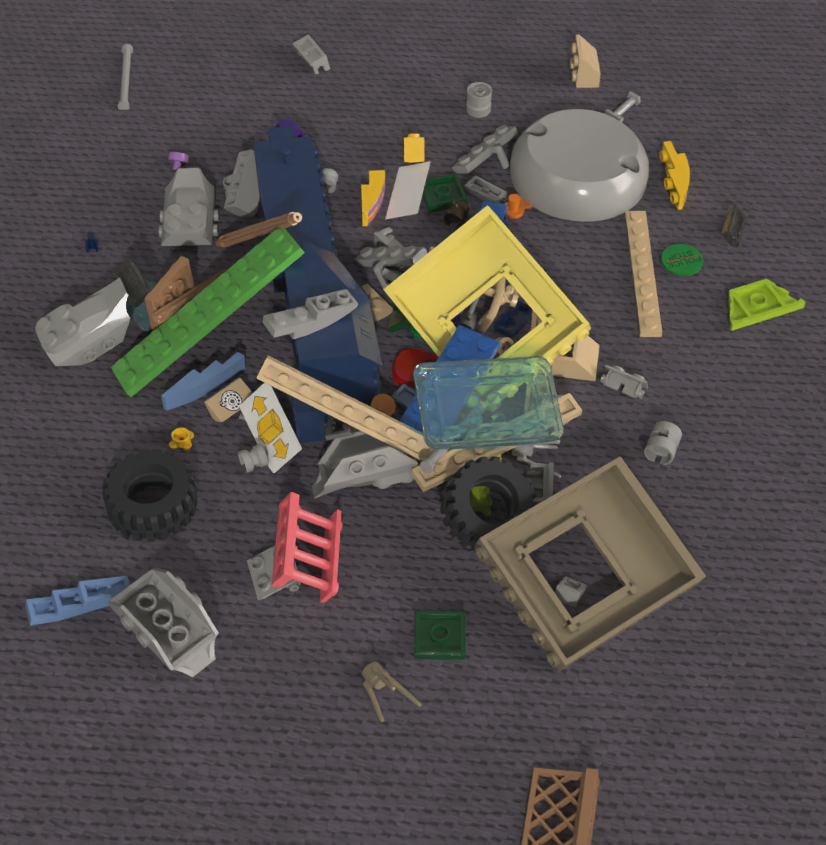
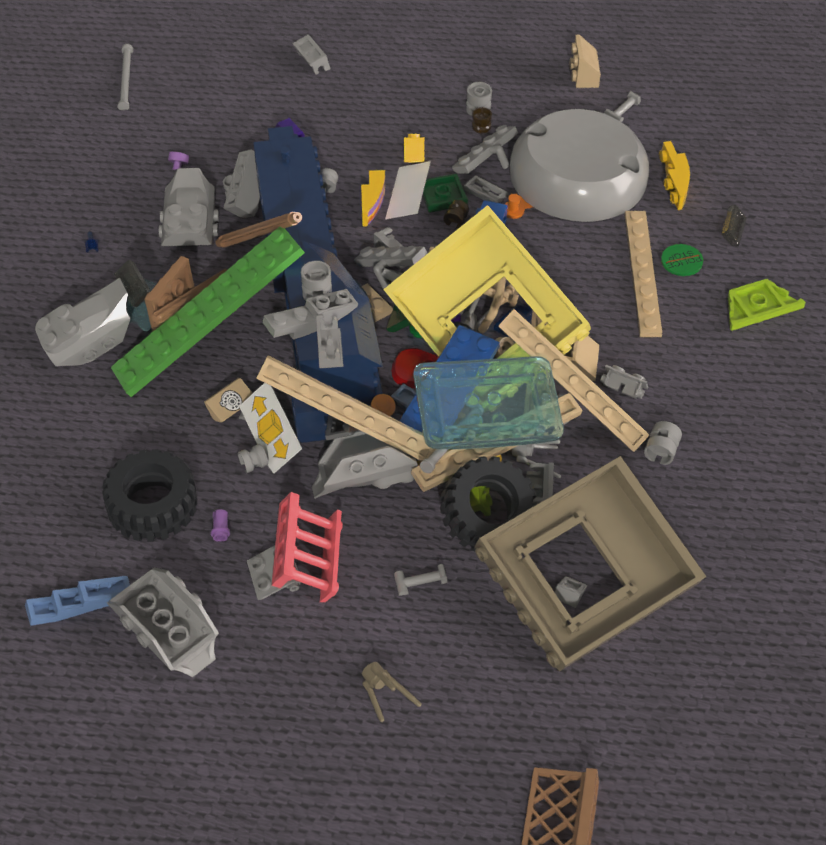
medium blue slope [162,352,246,410] -> none
yellow plate [169,428,194,450] -> none
dark green plate [414,611,466,660] -> none
none -> medium lavender pin [211,509,230,541]
none -> light grey wheel [301,261,332,301]
none -> light grey hinge [316,315,343,368]
none -> light grey piece [394,564,447,596]
none -> dark brown wheel [472,107,492,133]
none -> tan plate [498,309,649,452]

